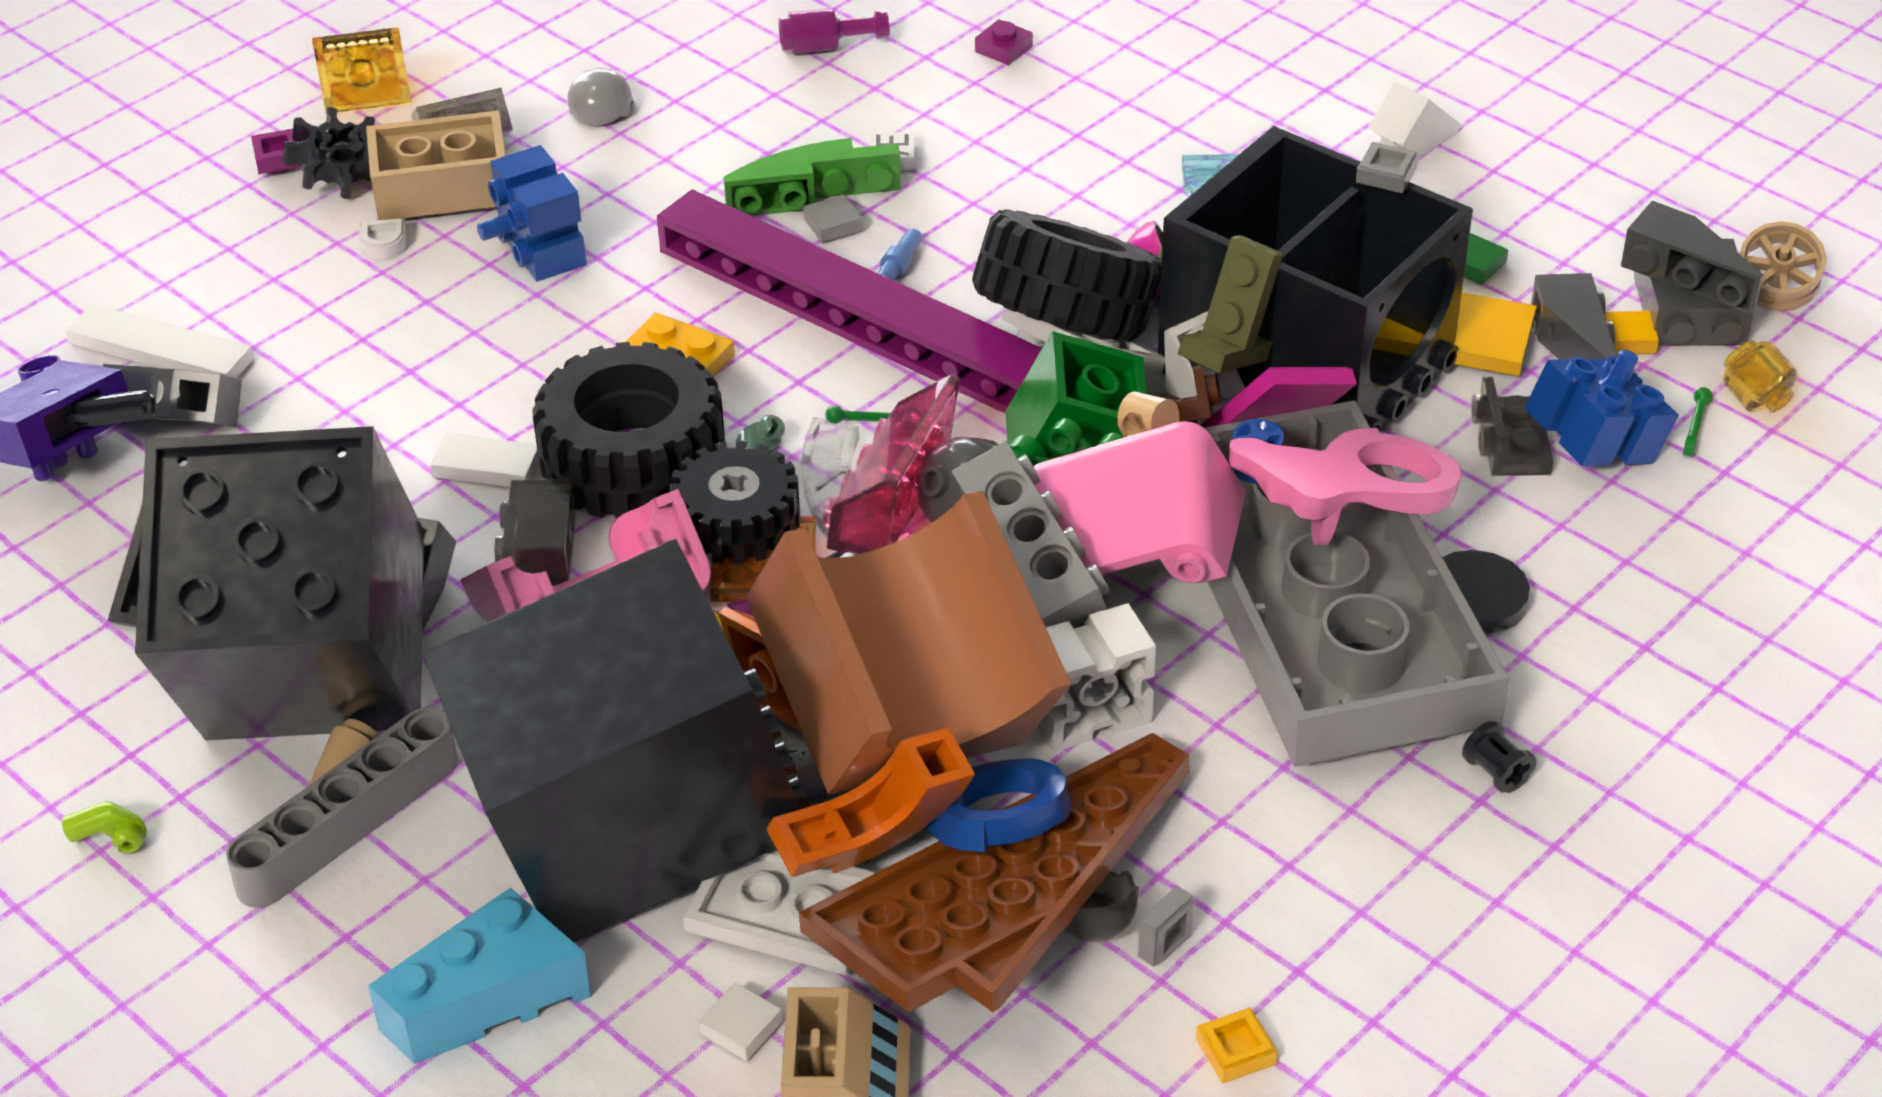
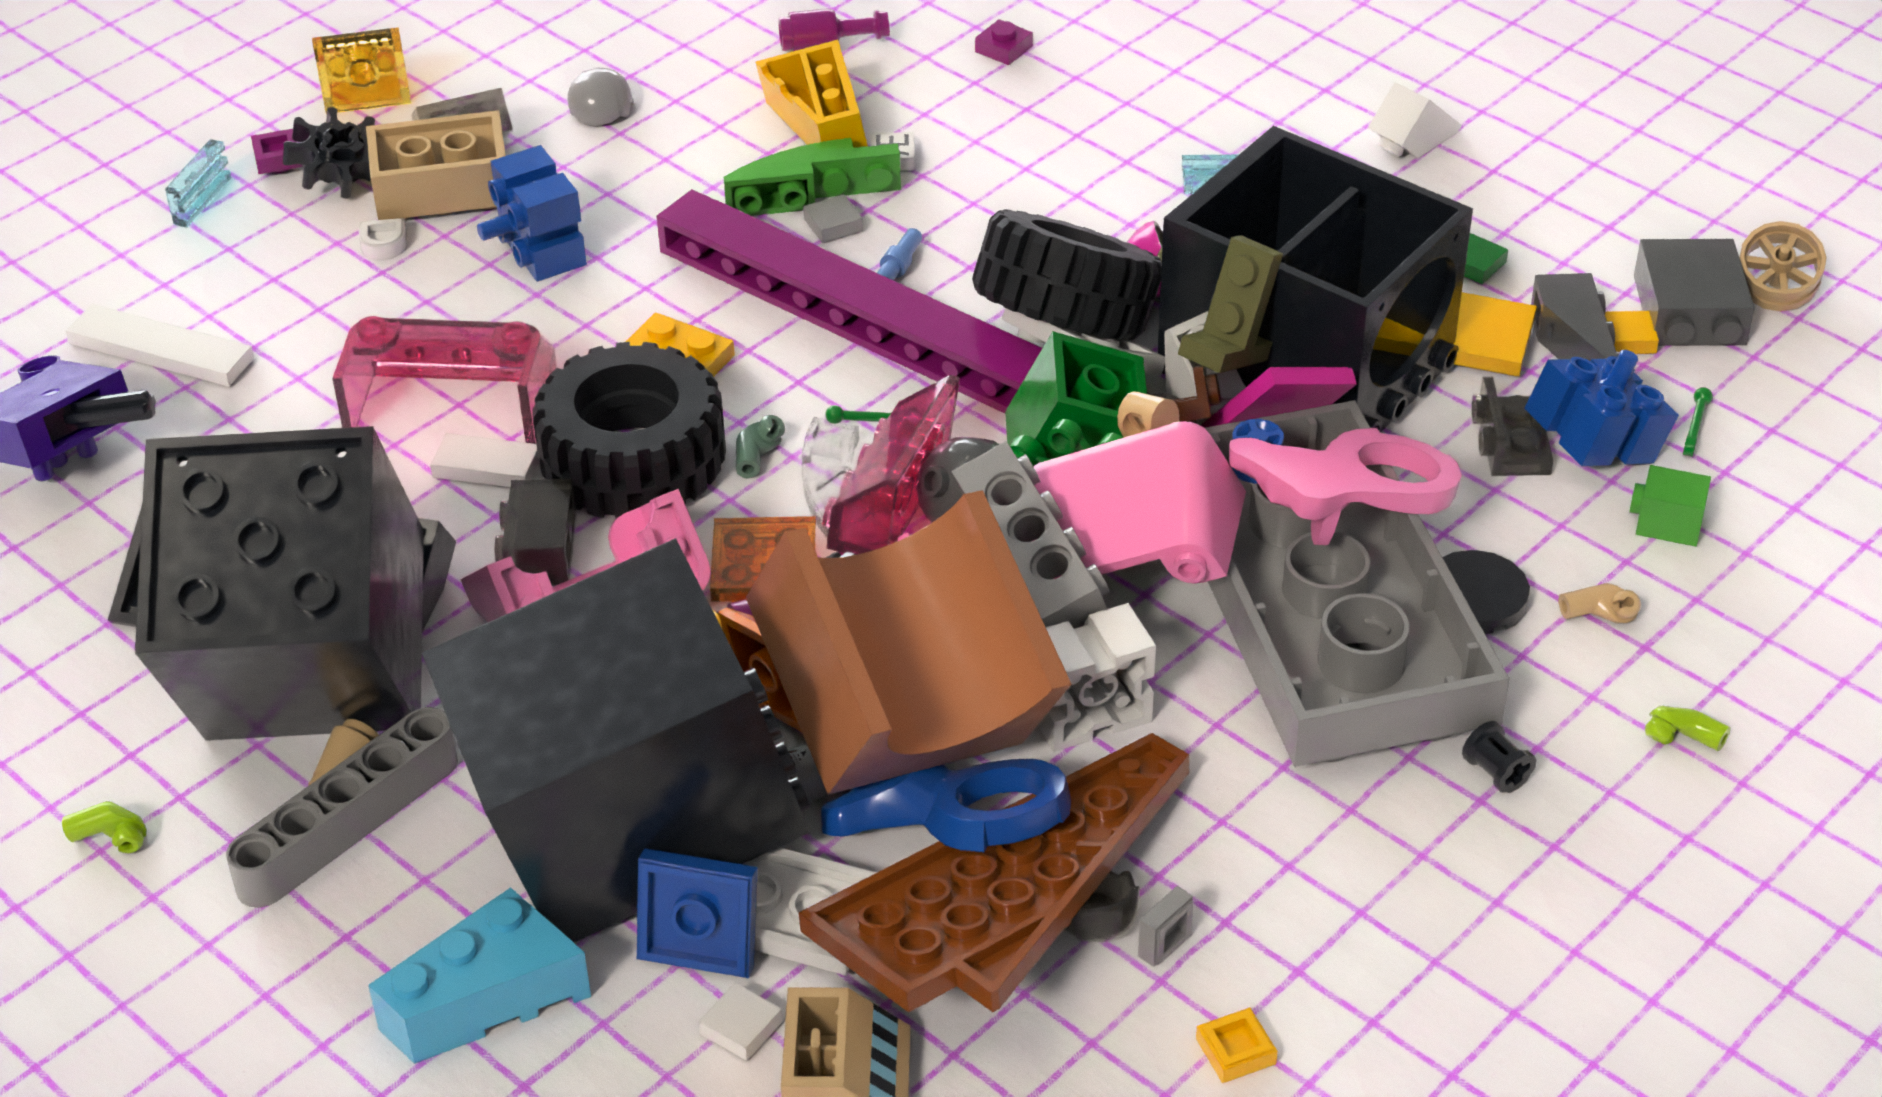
dark grey slope [103,364,242,427] -> none
black wheel [670,441,801,565] -> none
orange arch [766,727,975,878] -> none
light grey tile [1356,142,1419,193] -> none
dark grey slope [1621,201,1763,316] -> none
clear yellow head [1722,340,1797,412] -> none
none -> clear light blue tile [165,139,232,228]
none -> clear pink windscreen [332,316,557,444]
none -> blue tile [636,849,758,978]
none -> yellow wedge [755,40,868,148]
none -> tan arm [1558,583,1641,624]
none -> bright green brick [1629,465,1711,547]
none -> lime arm [1645,706,1731,751]

